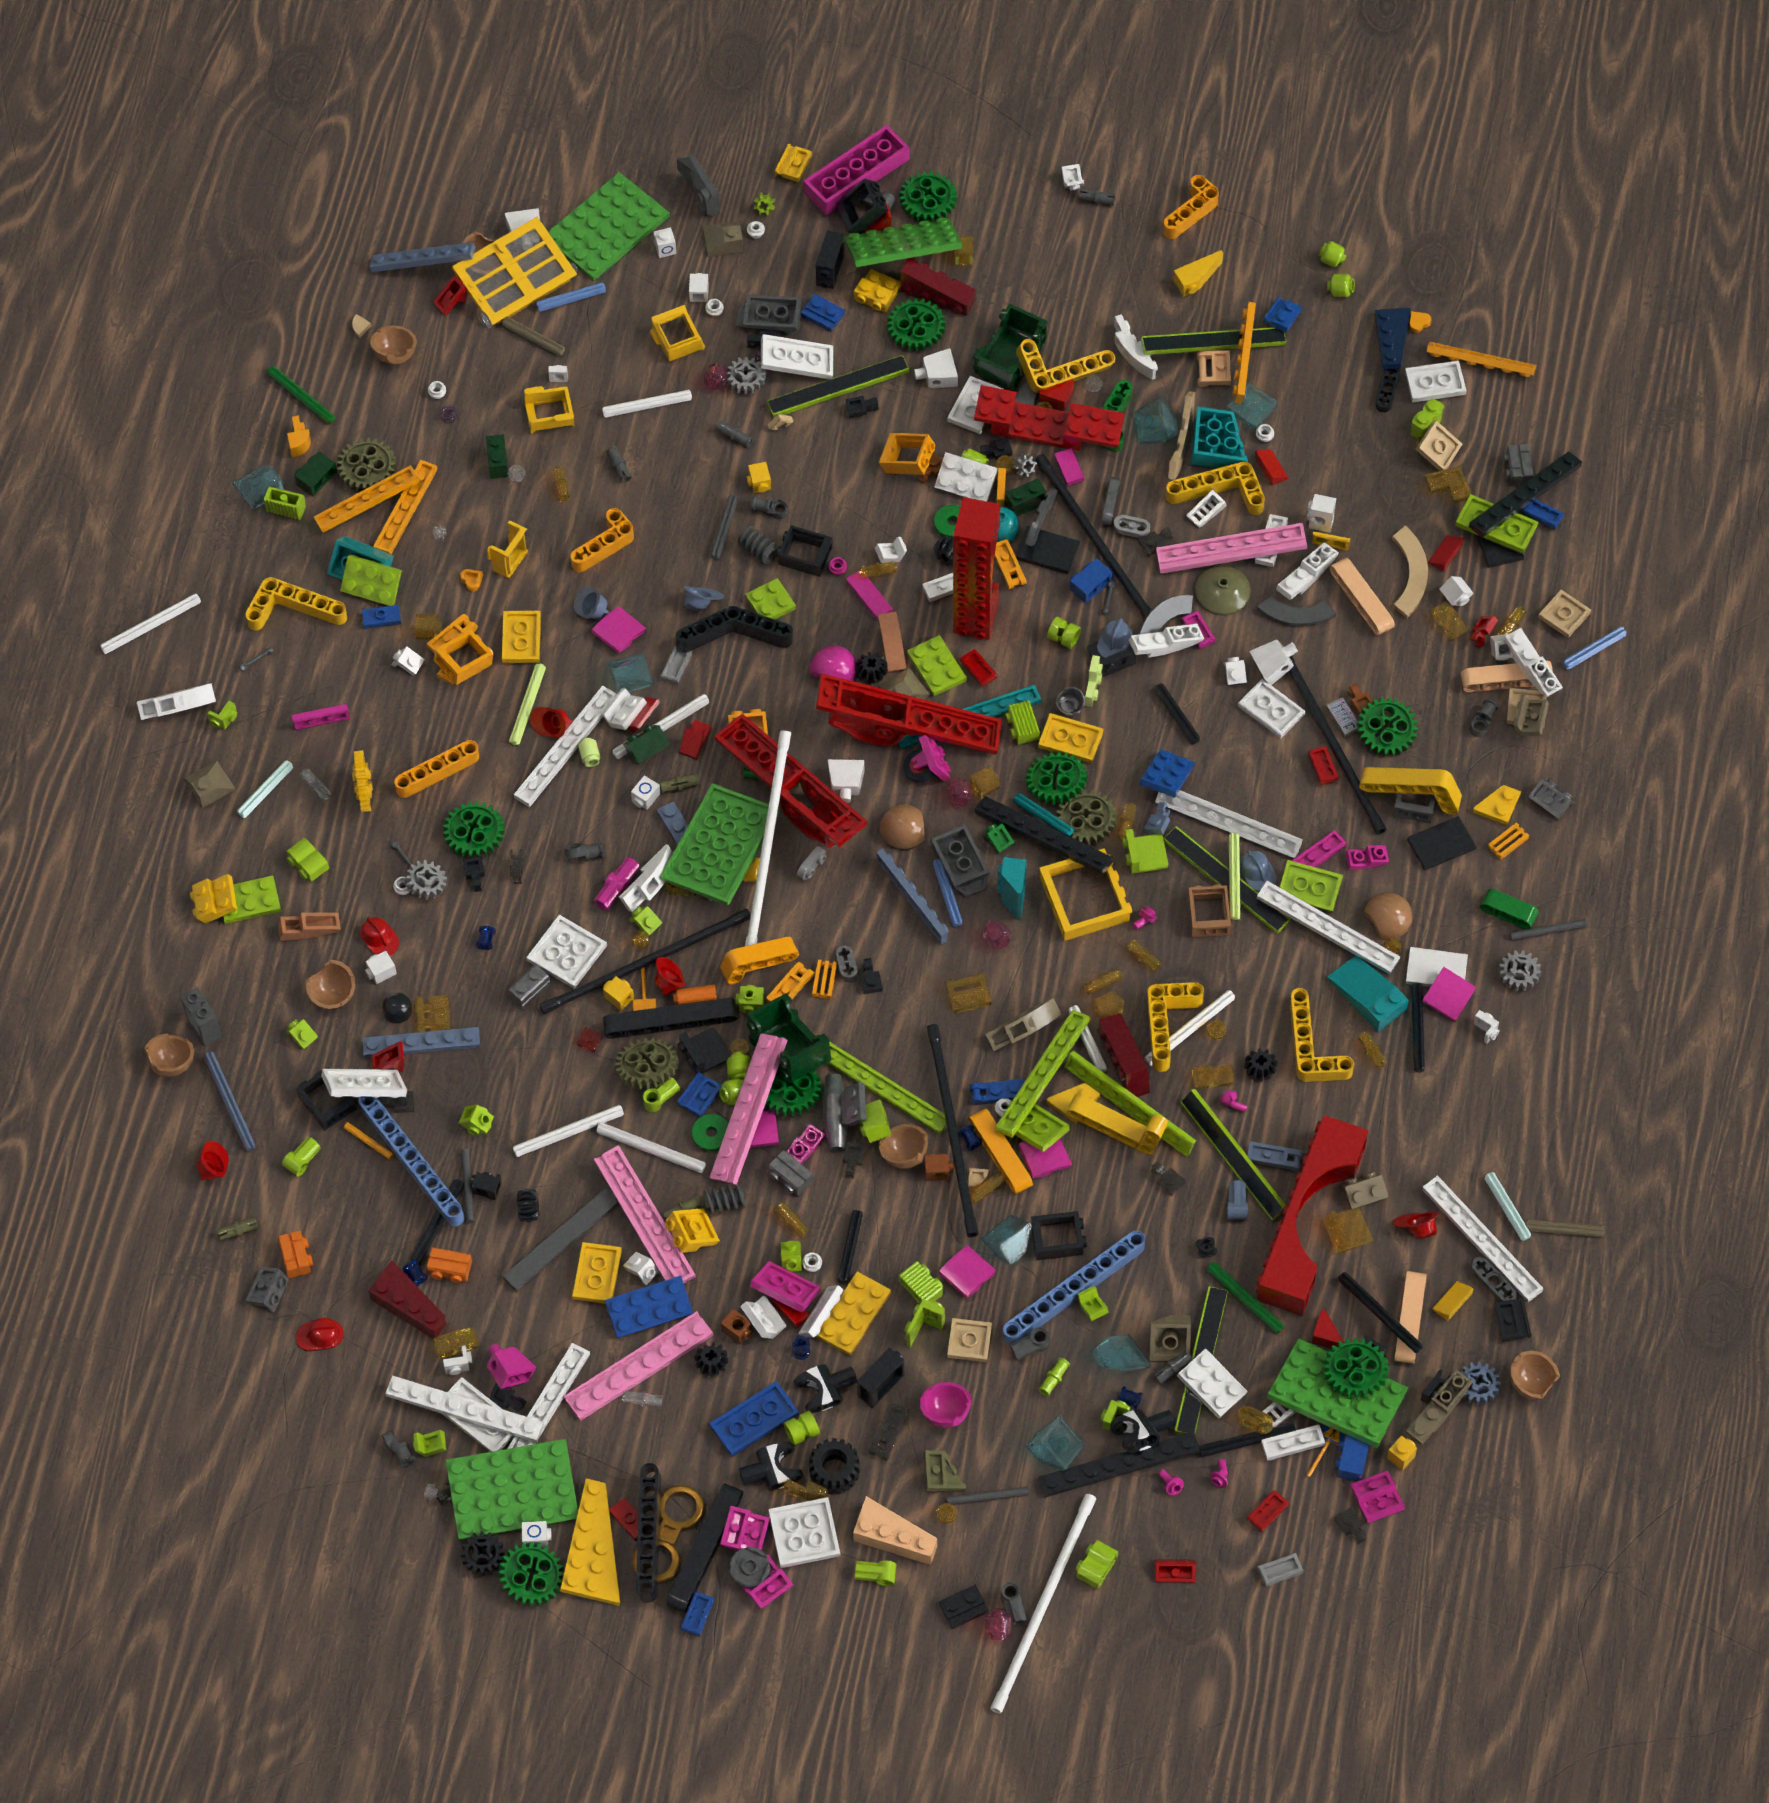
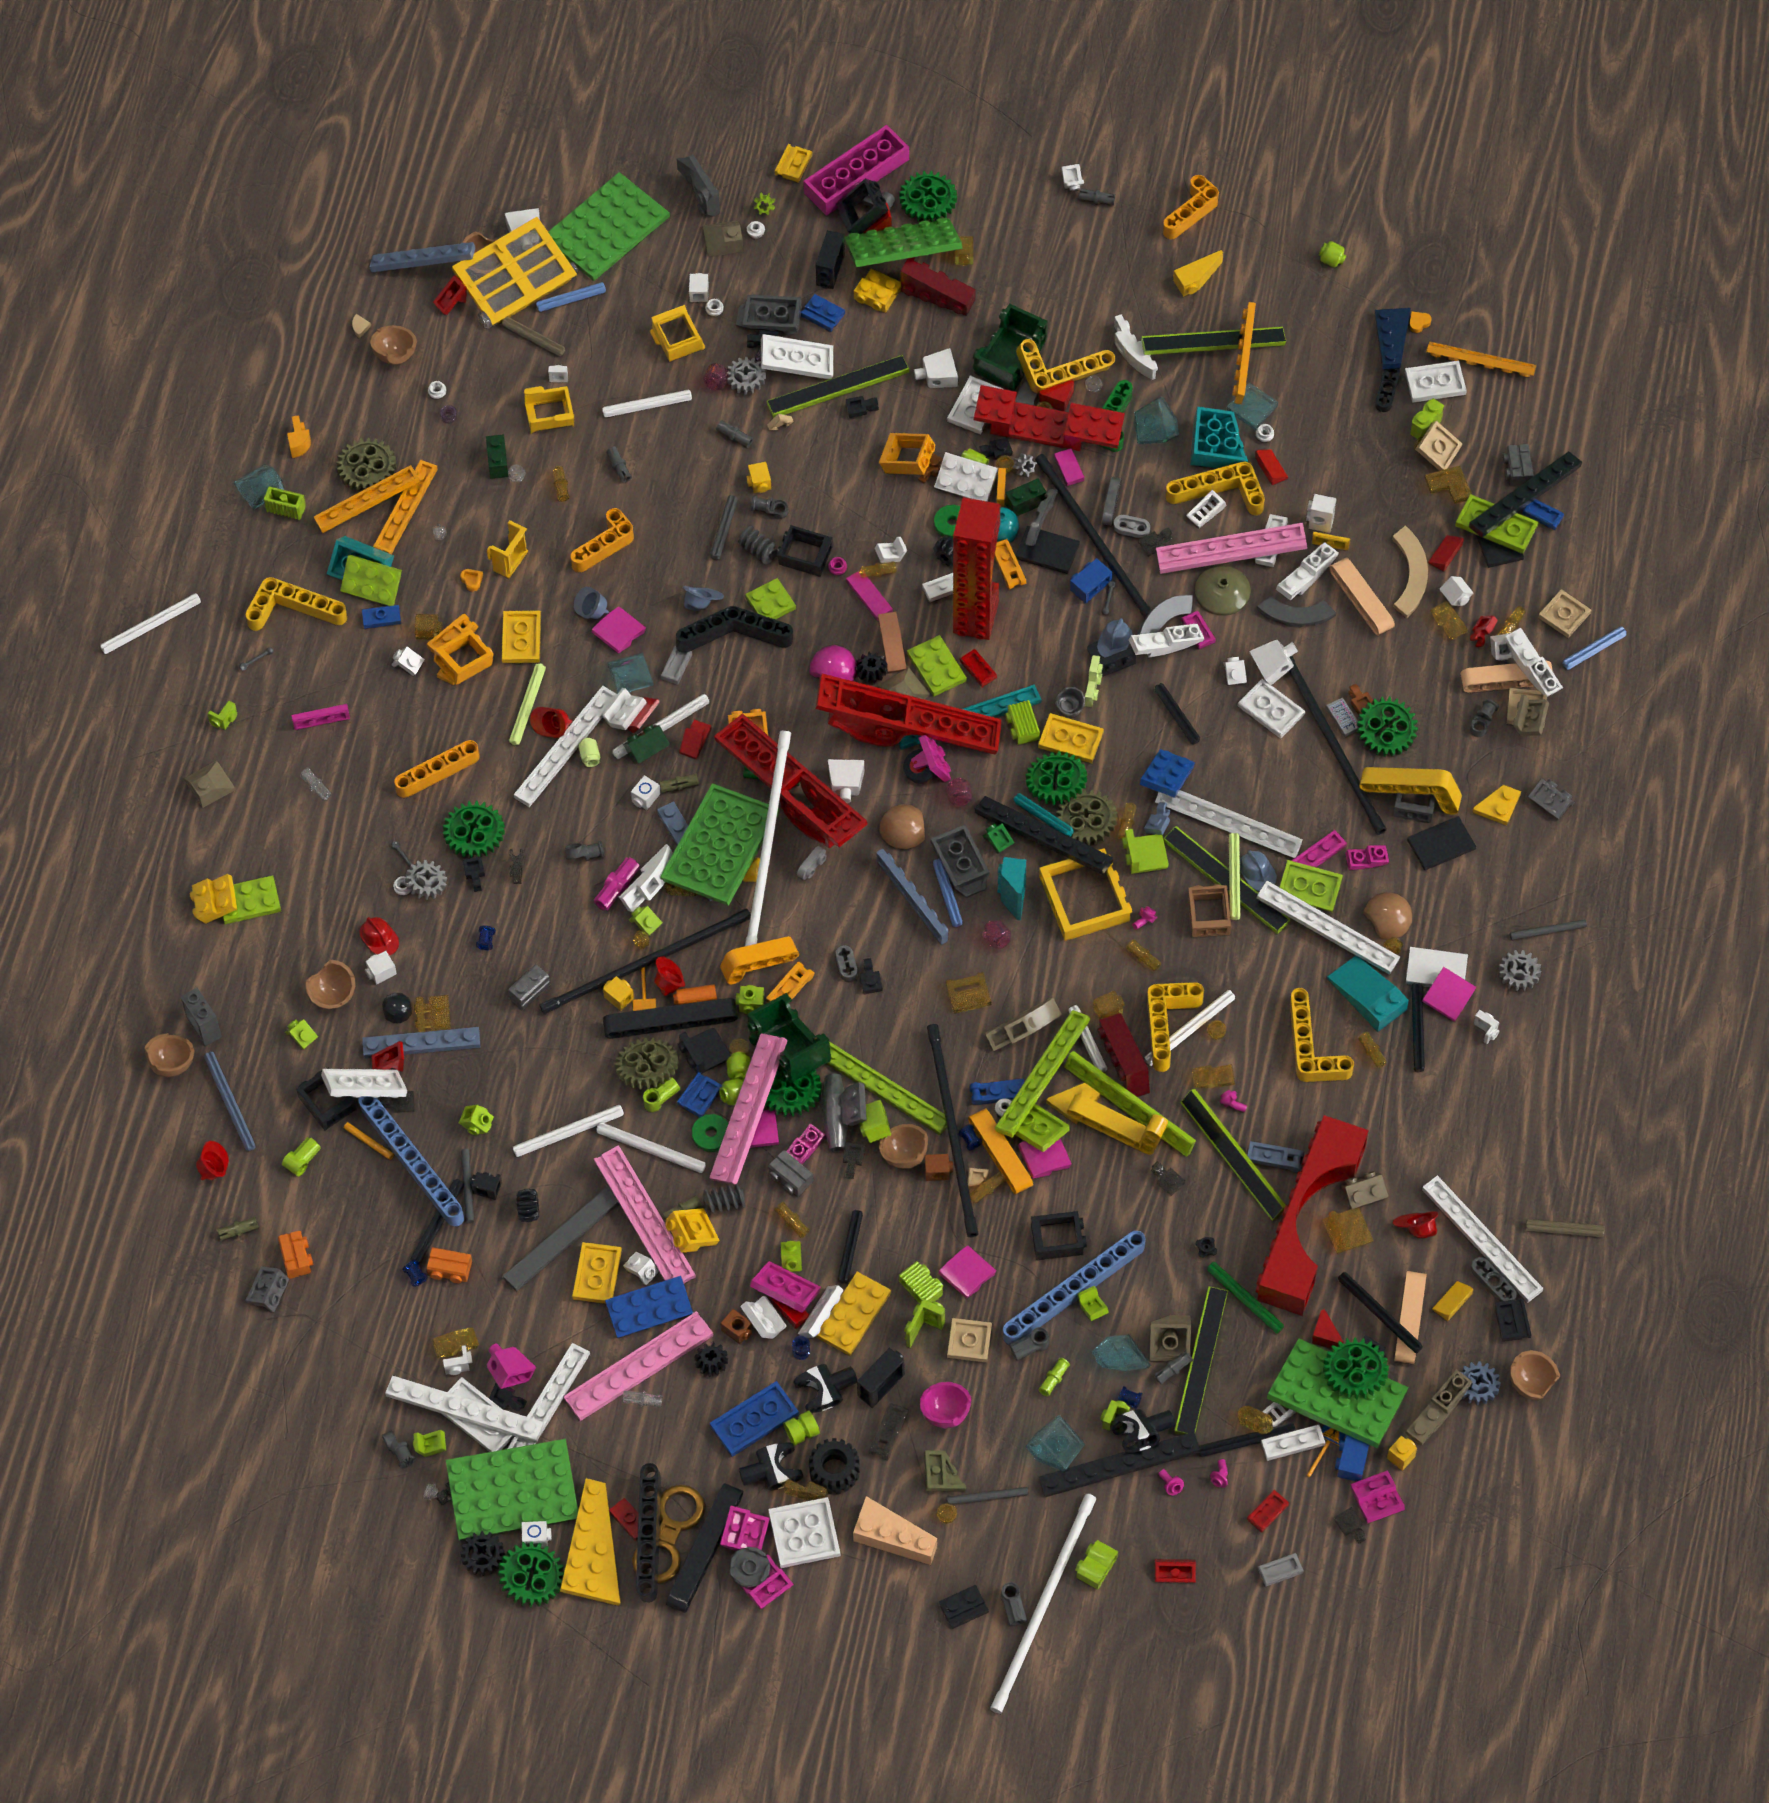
white slope [137,683,216,720] -> none
light aqua axle [237,760,293,818] -> none
green axle [267,365,335,424] -> none
nougat slope [277,913,341,941] -> none
lime brick [286,838,329,882] -> none
dark green brick [294,451,337,497] -> none
red piece [296,1317,344,1351] -> none
yellow gear [352,750,373,812] -> none
dark red wedge [368,1260,447,1340] -> none
white plate [526,915,607,989] -> none
clear red plate [577,1027,603,1053] -> none
white brick [654,227,676,258] -> none
blue plate [681,1591,714,1637] -> none
white plate [802,1253,822,1272] -> none
light orange tile [812,960,837,999] -> none
lime piece [855,1560,897,1586] -> none
green gear [887,298,946,352] -> none
clear yellow brick [969,765,1000,799] -> none
clear light blue slope [981,1215,1031,1265] -> none
clear pink head [985,1608,1012,1640] -> none
lime wheel [1047,617,1081,649] -> none
clear yellow pin [1083,968,1123,995] -> none
tan tile [1168,391,1196,480] -> none
white plate [1177,1349,1248,1419] -> none
light nougat plate [1197,351,1231,387] -> none
sand blue piece [1227,1180,1248,1220] -> none
black gear [1244,1047,1277,1082] -> none
blue plate [1263,297,1302,333] -> none
red plate [1308,746,1339,786] -> none
lime head [1327,274,1355,297] -> none
black plate [1421,1369,1450,1404] -> none
green beam [1480,889,1539,929] -> none
light aqua axle [1485,1172,1531,1241] -> none
light orange tile [1488,822,1529,860] -> none

